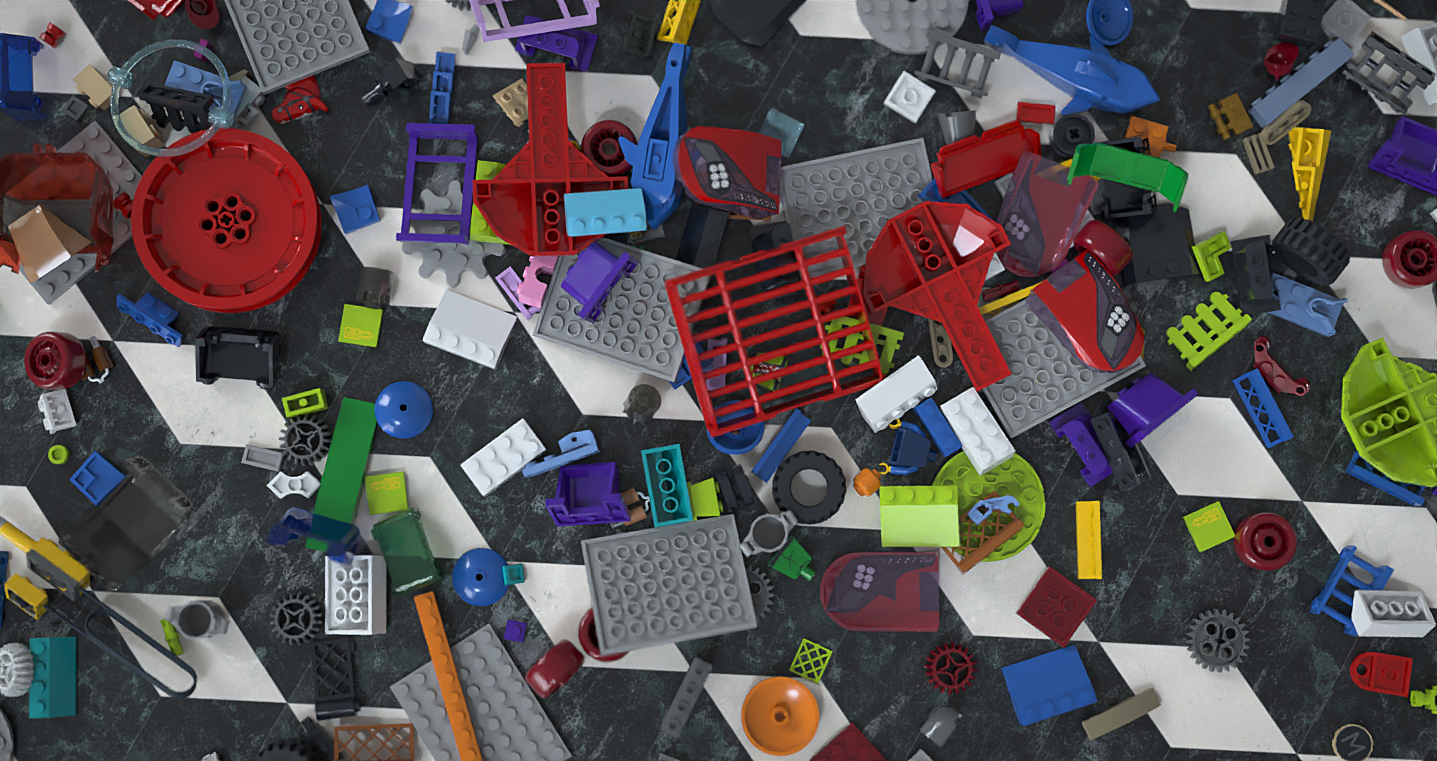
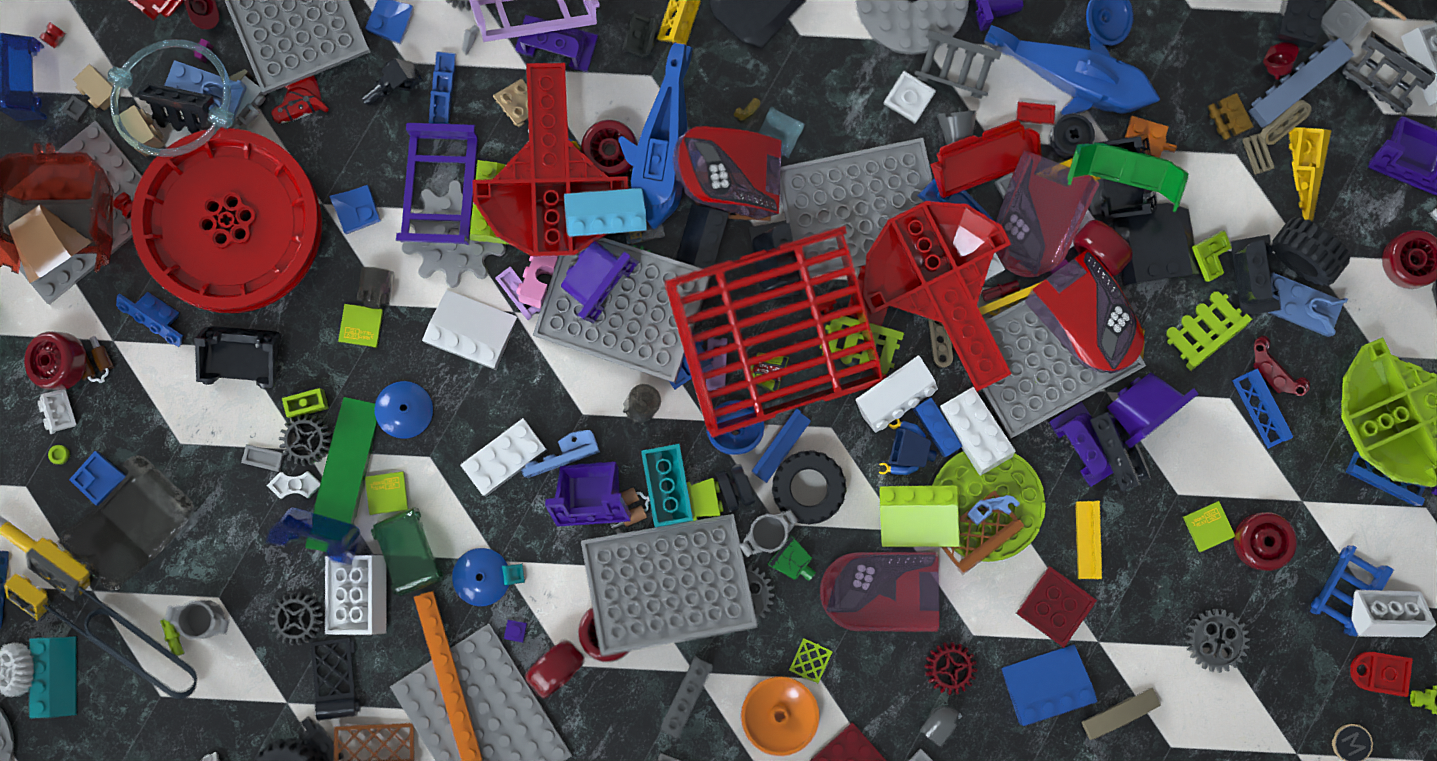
orange head [852,468,881,497] -> none
none -> clear yellow arm [734,98,760,121]

